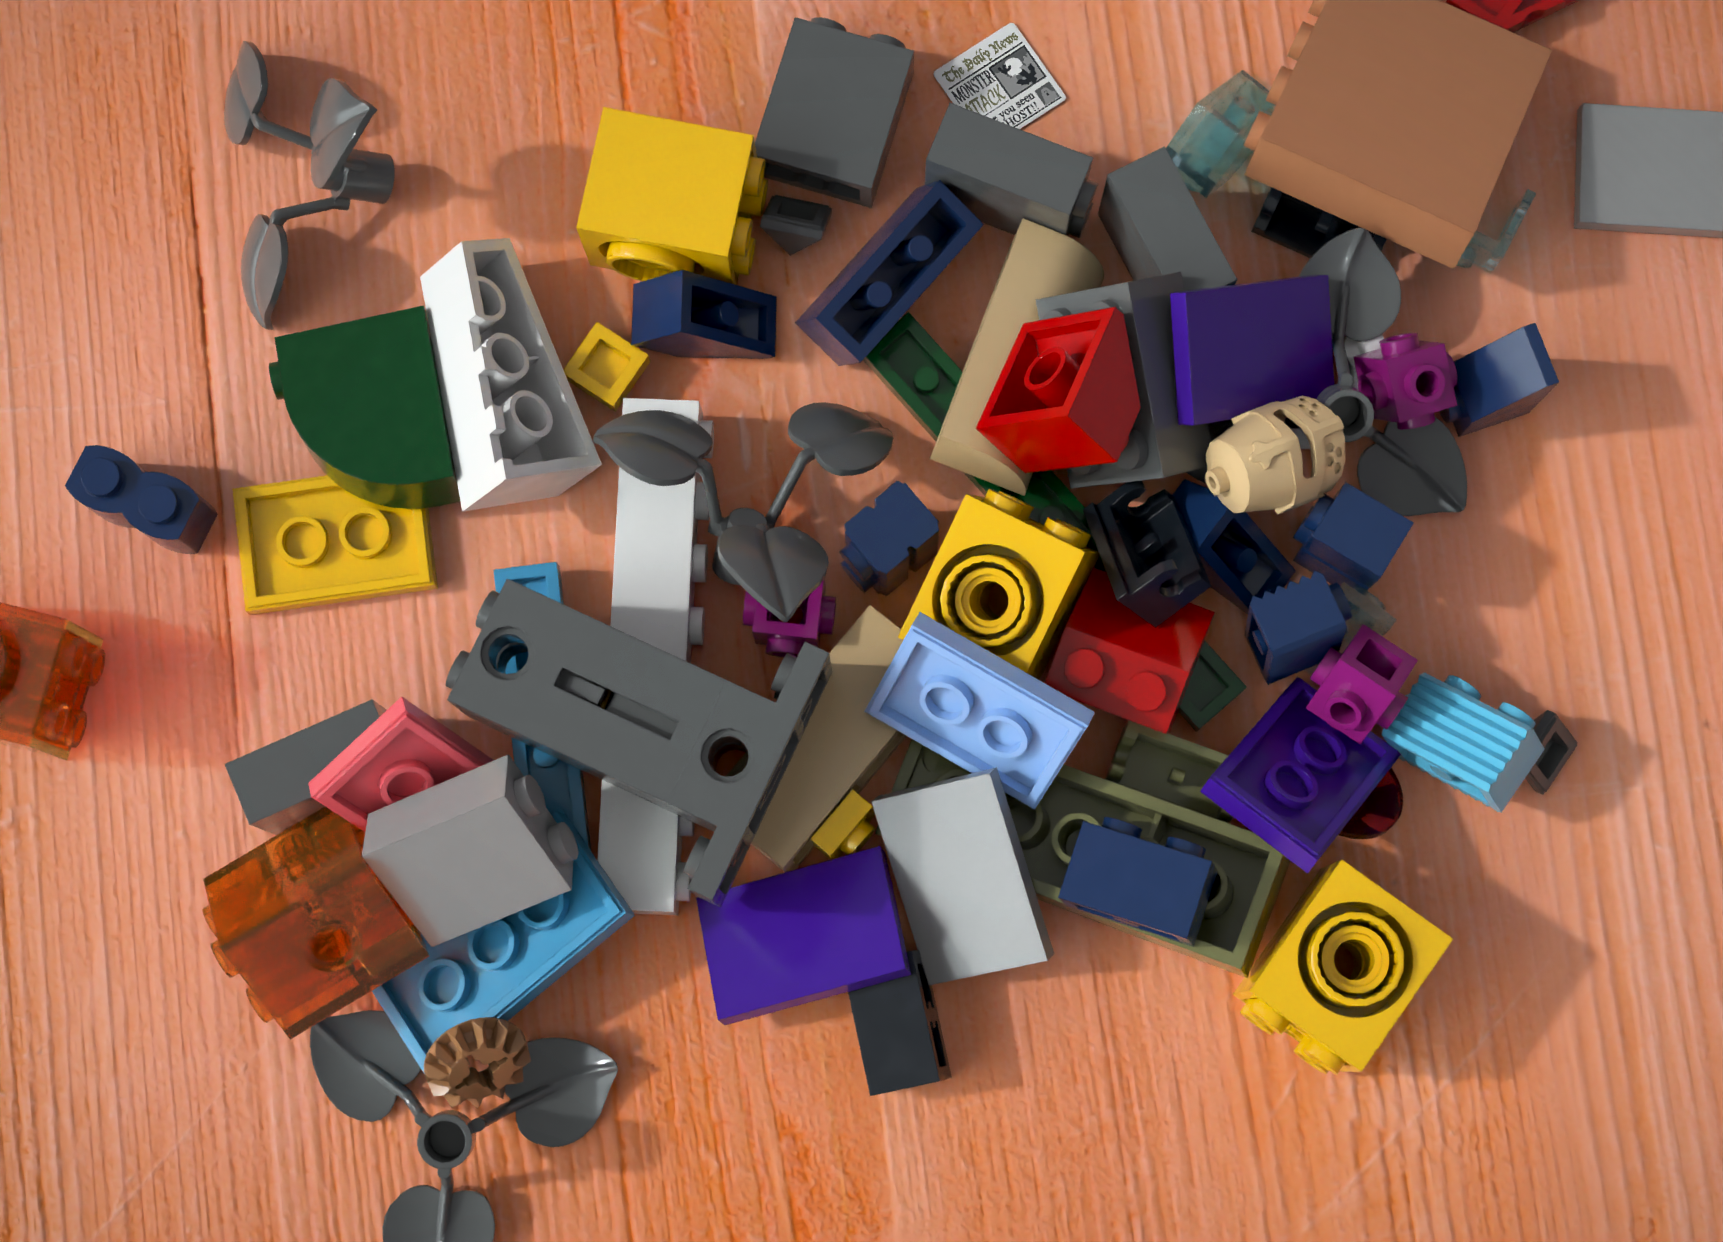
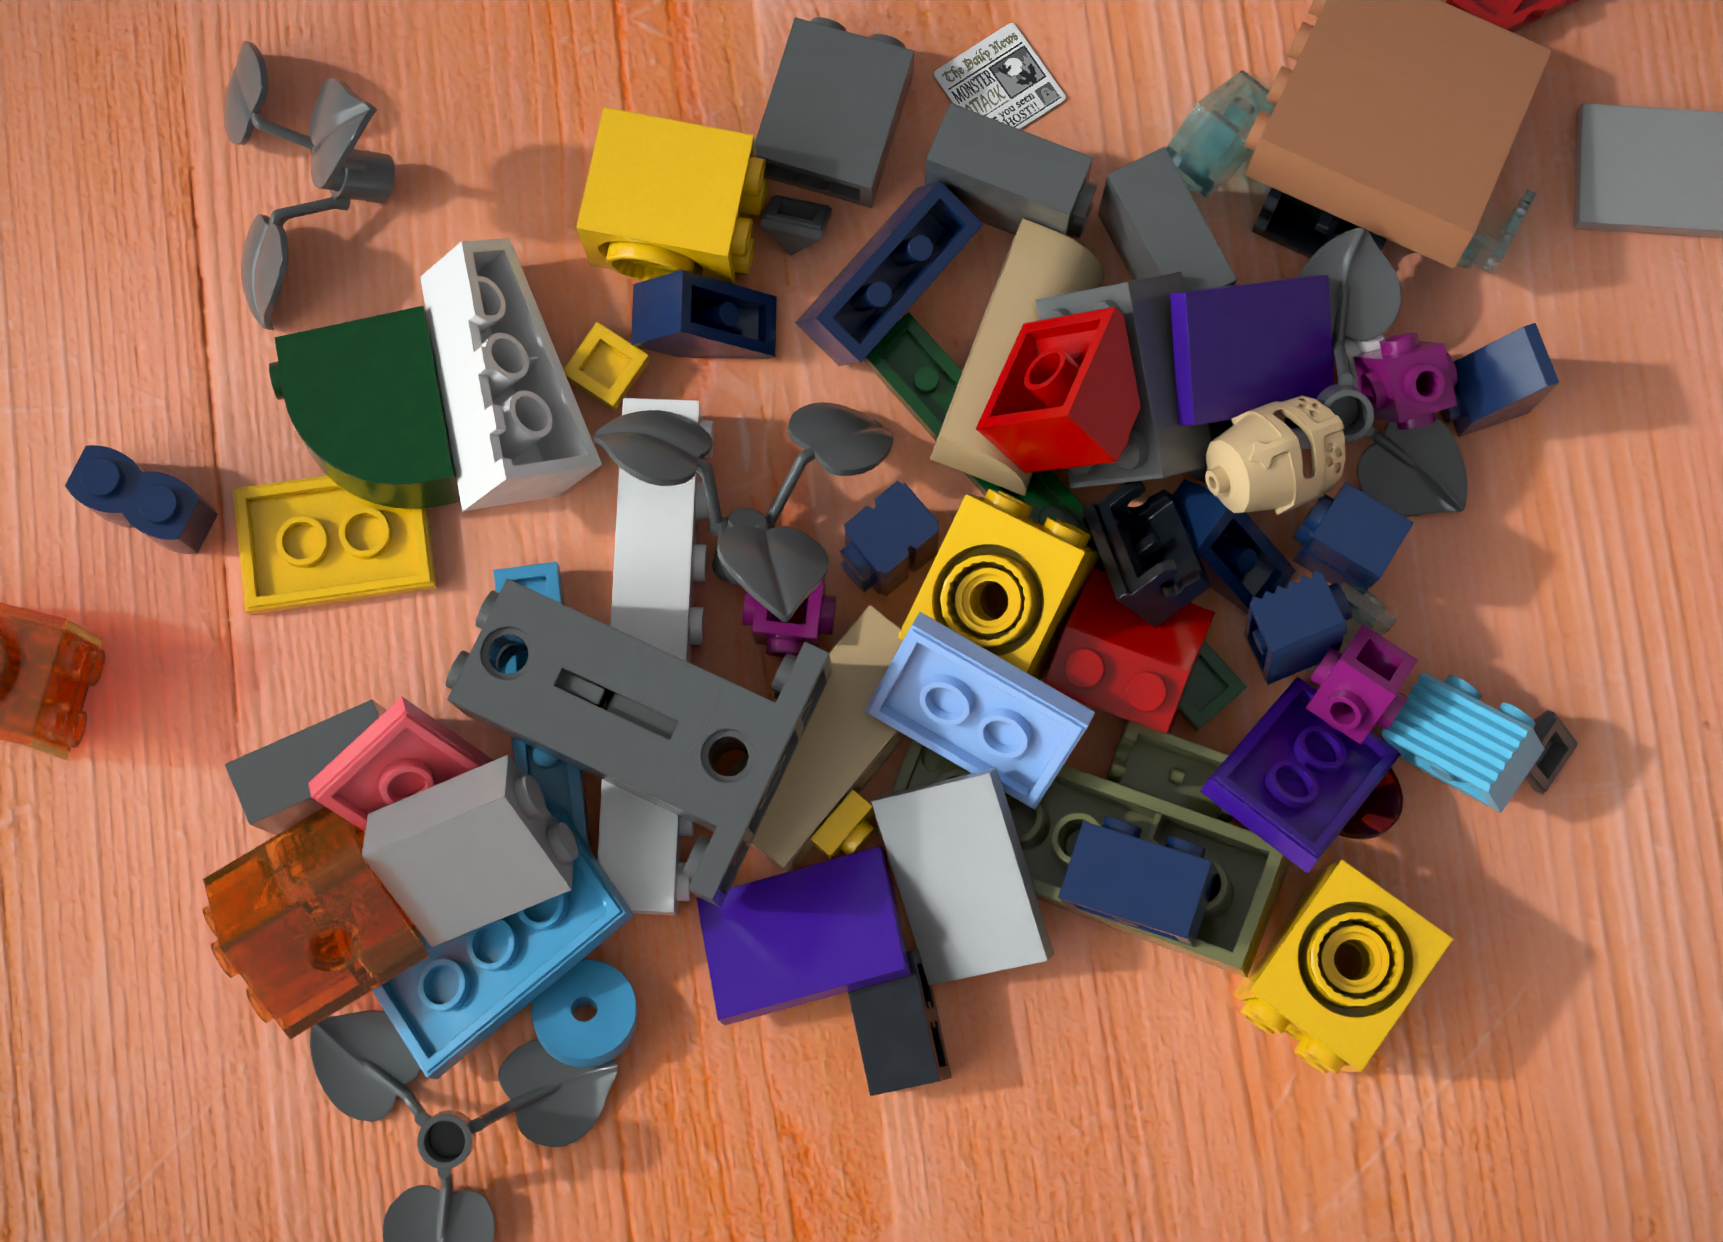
medium nougat gear [424,1017,531,1109] -> none
none -> dark azure piece [532,960,638,1067]

